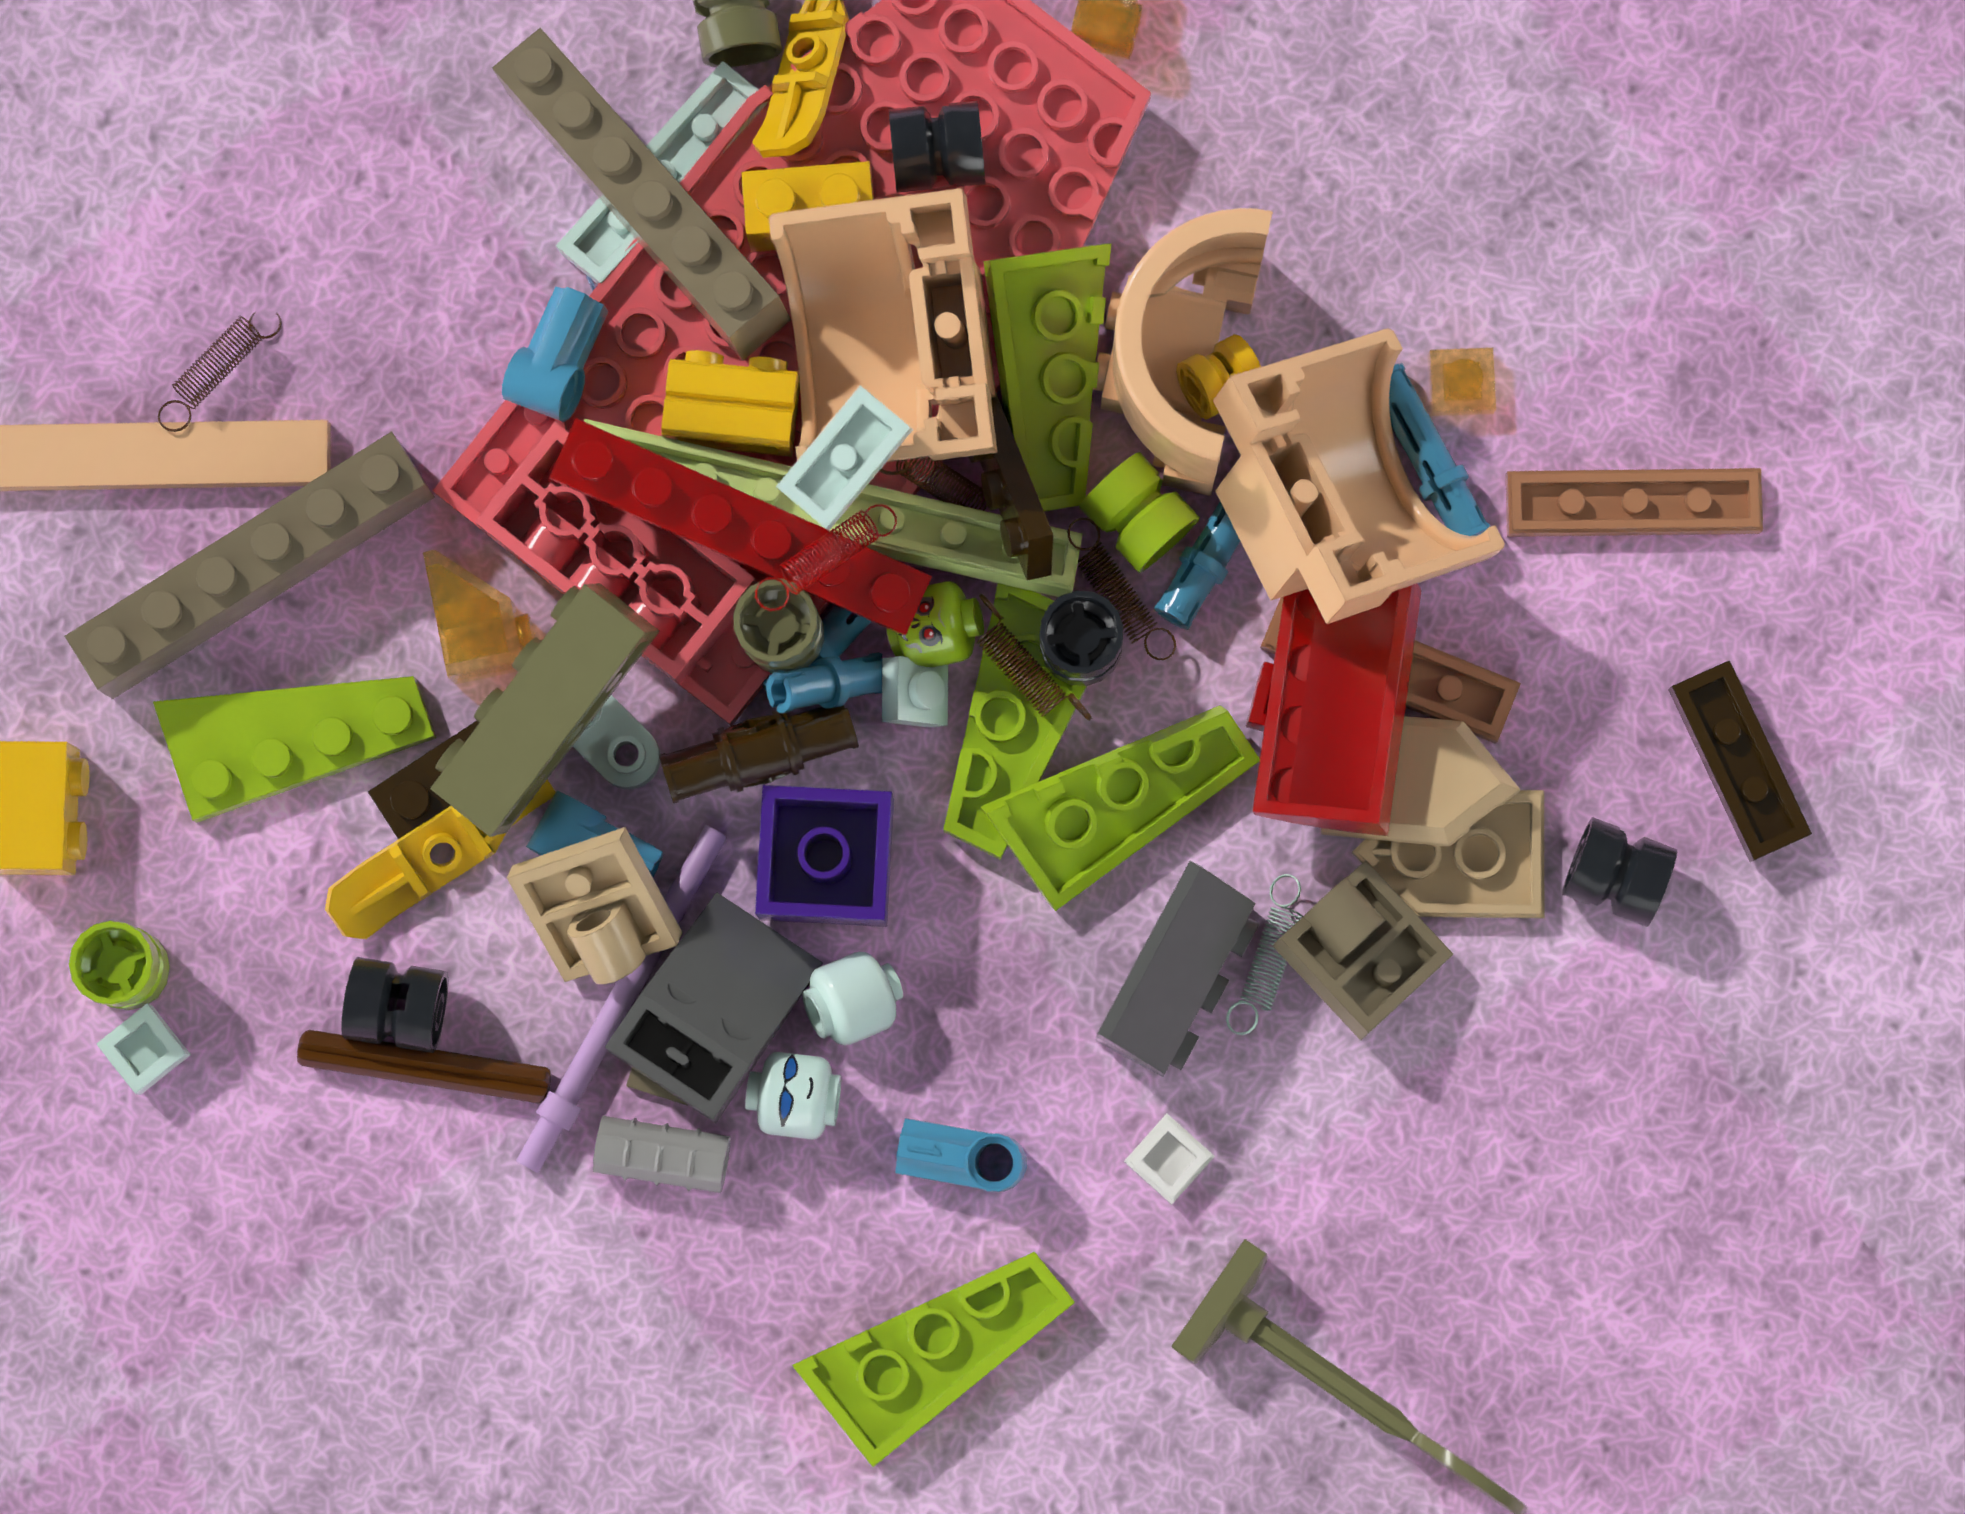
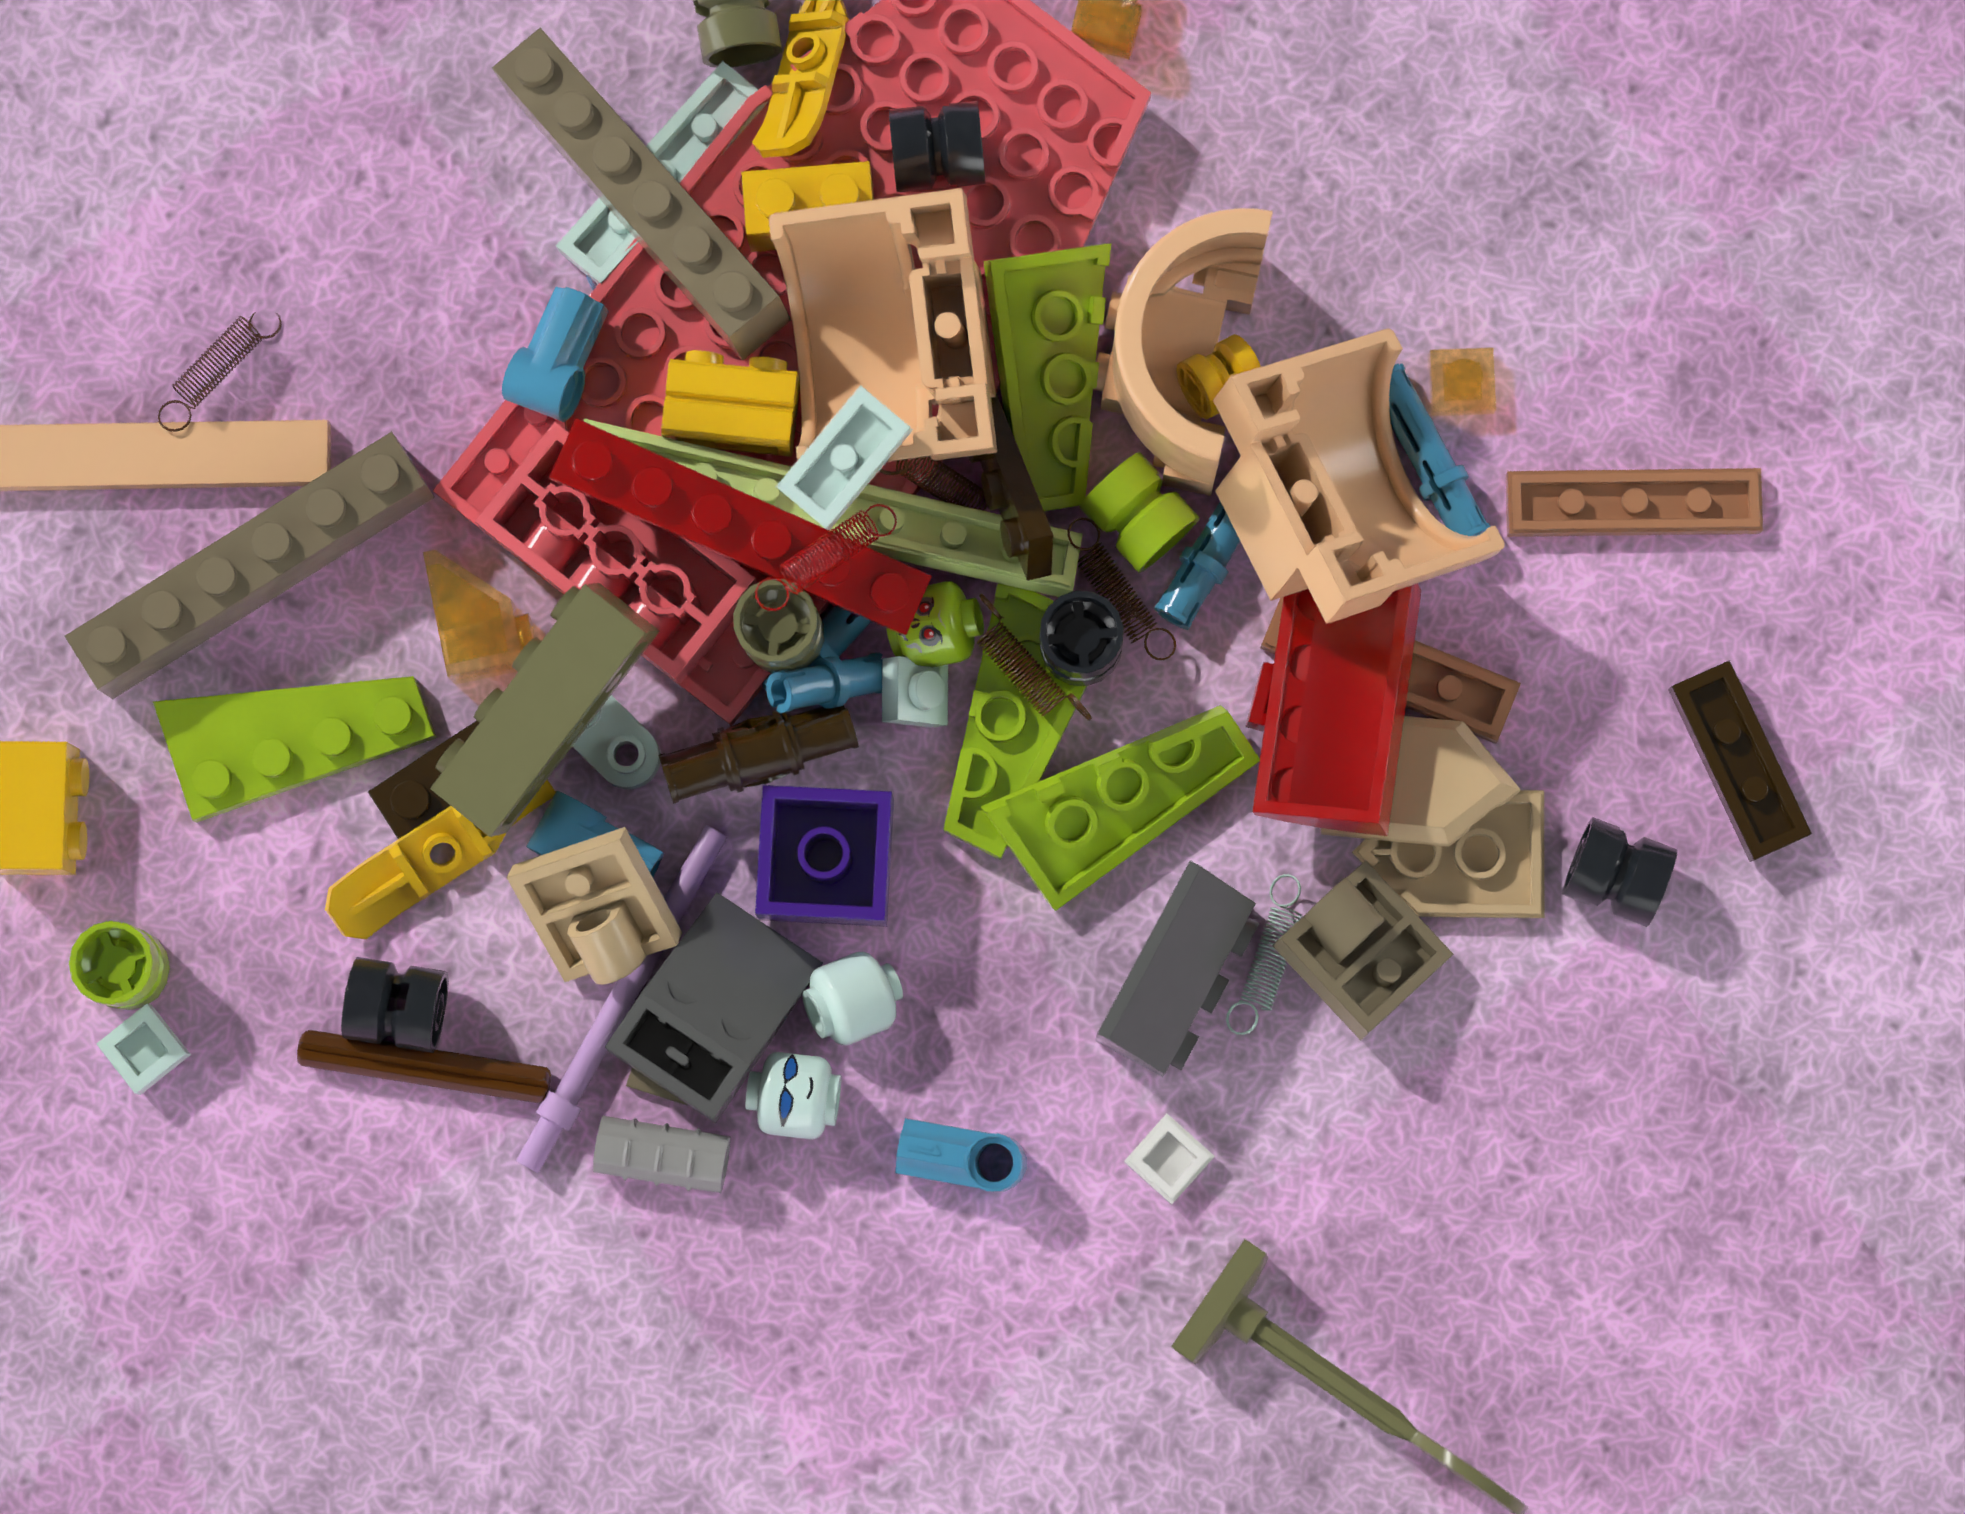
lime wing [792,1251,1075,1467] -> none

